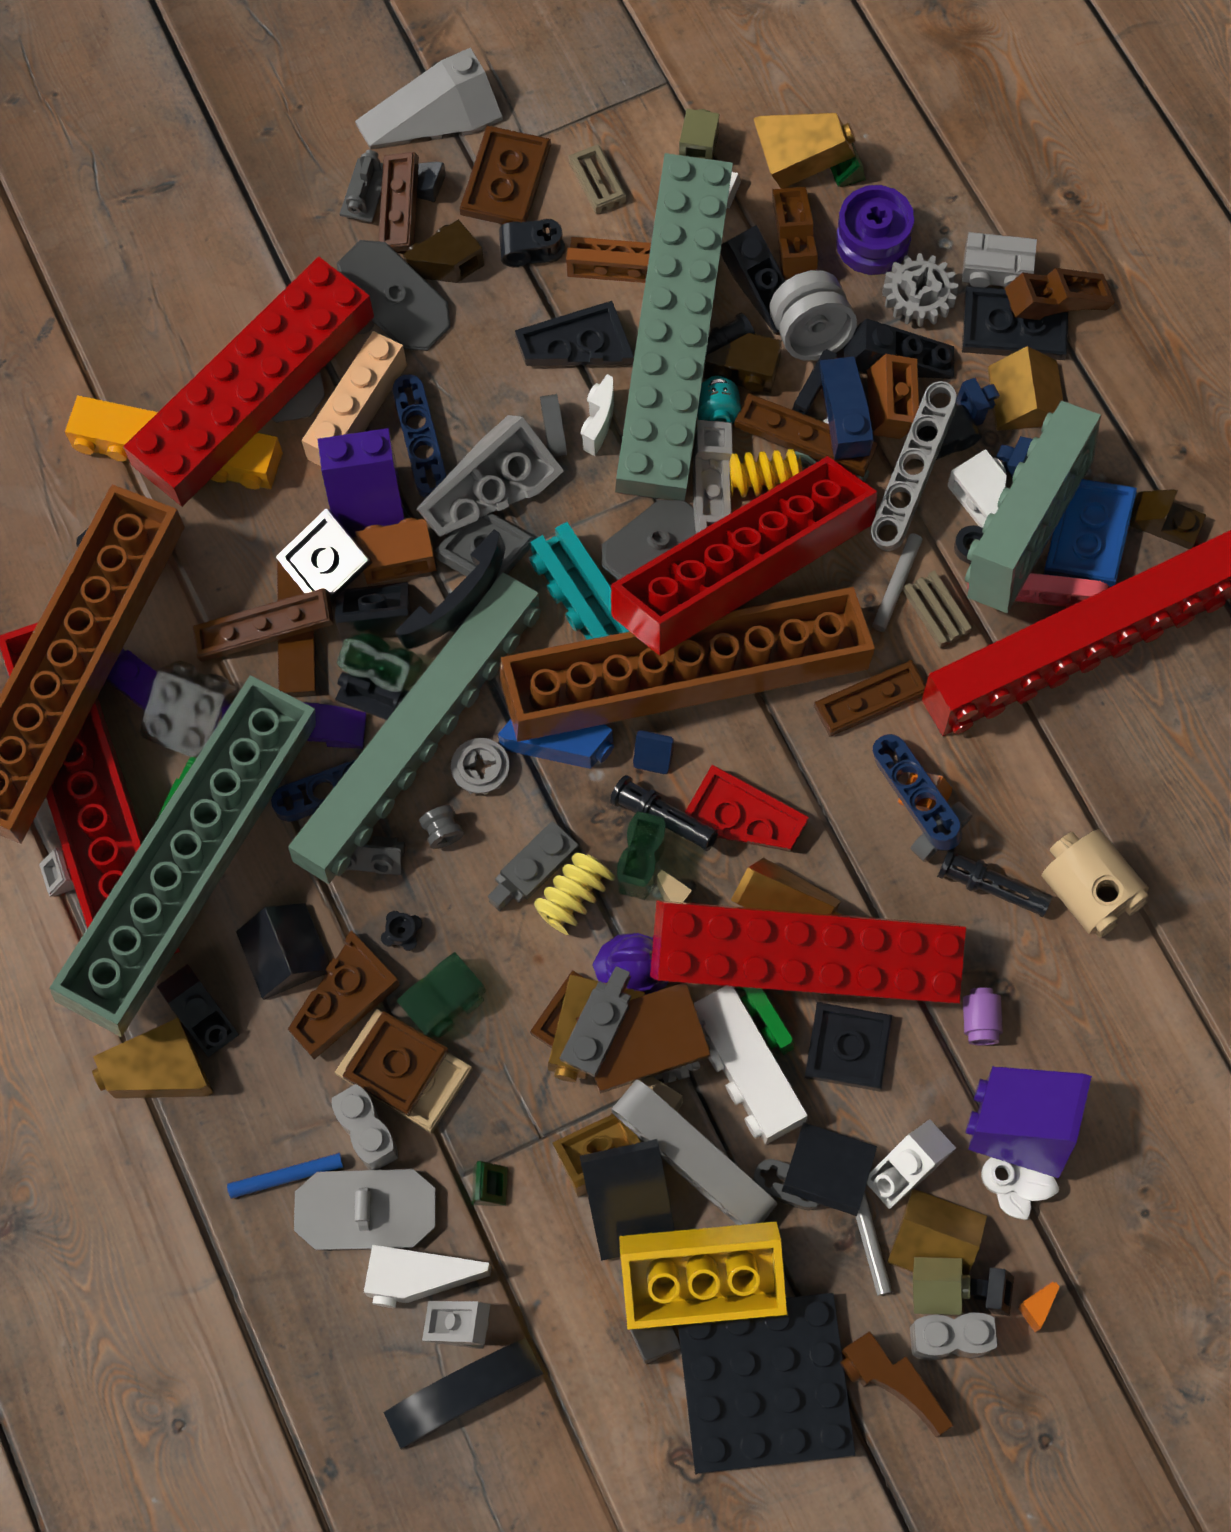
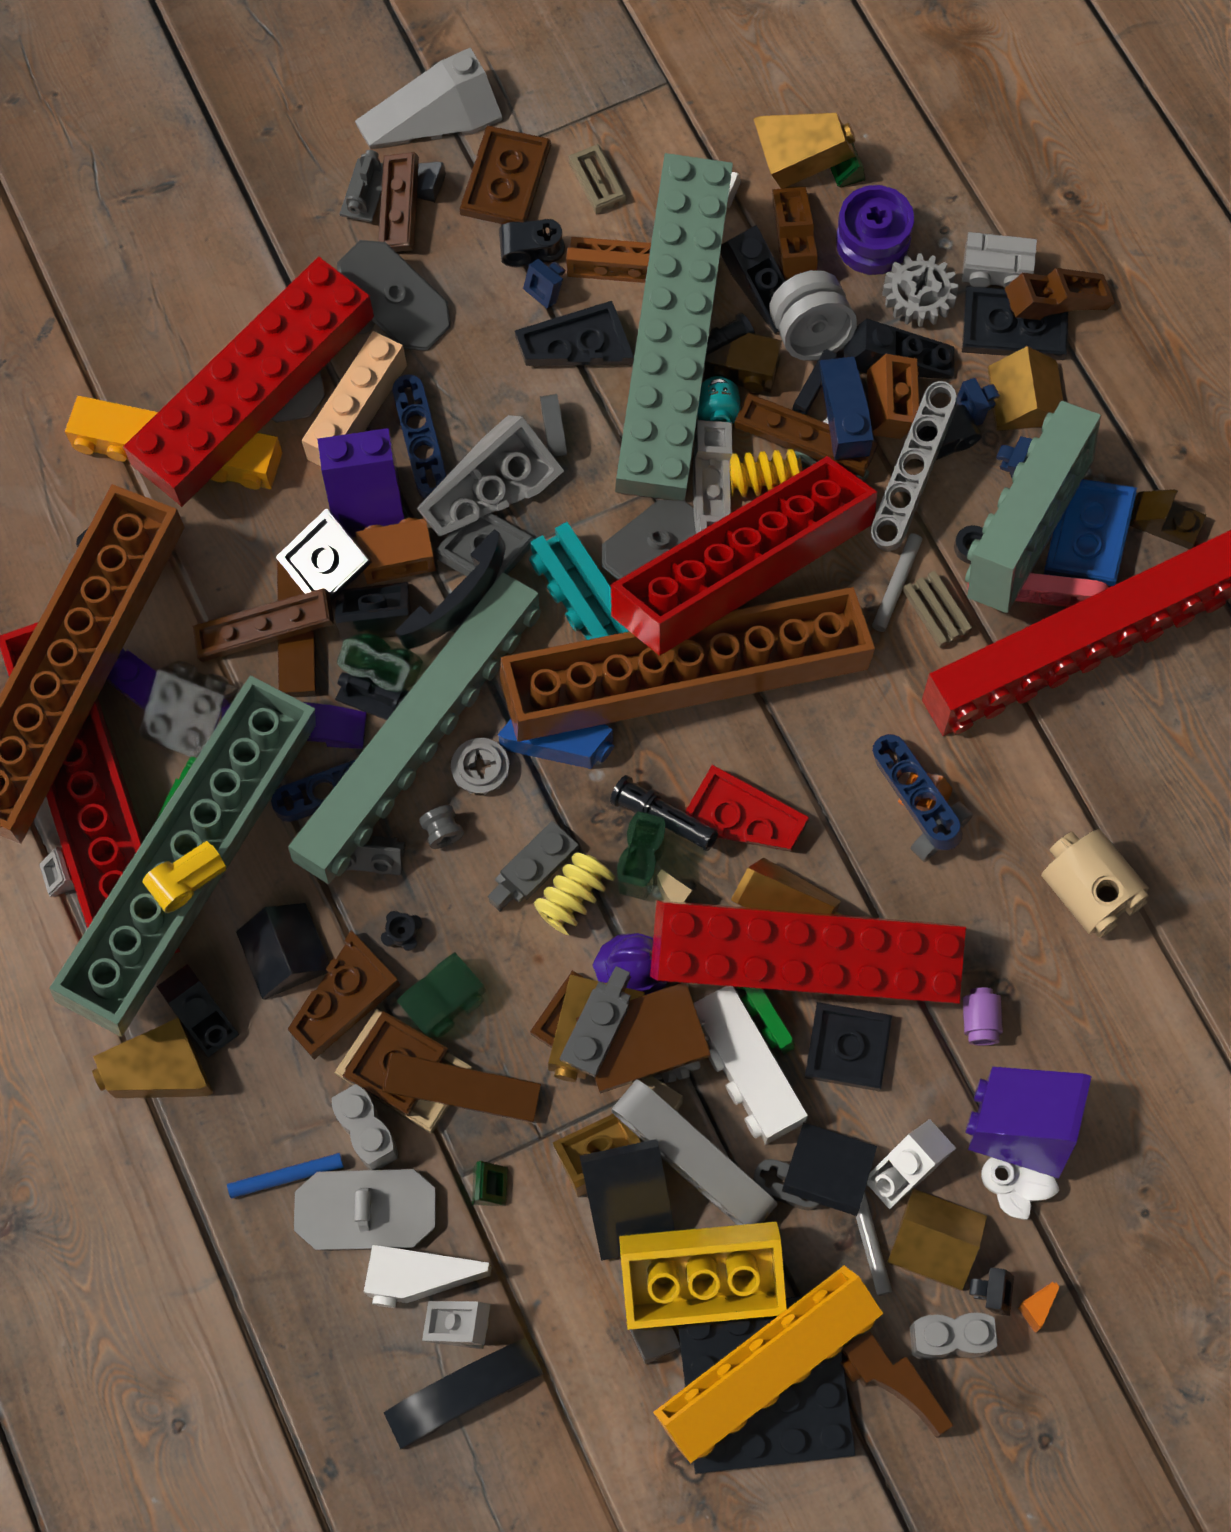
dark brown slope [403,219,484,283] -> none
white slope [581,374,614,456] -> none
dark blue slope [633,730,674,774] -> none
olive brick [679,109,720,160] -> none
reddish brown tile [814,660,926,737] -> none
olive brick [913,1257,971,1315] -> none
black pin [937,848,1052,917] -> none
white slope [948,449,1007,527] -> none
none -> yellow piece [142,841,226,913]
none -> reddish brown tile [382,1053,541,1122]
none -> dark blue tile [523,259,566,309]
none -> light orange brick [653,1265,883,1464]

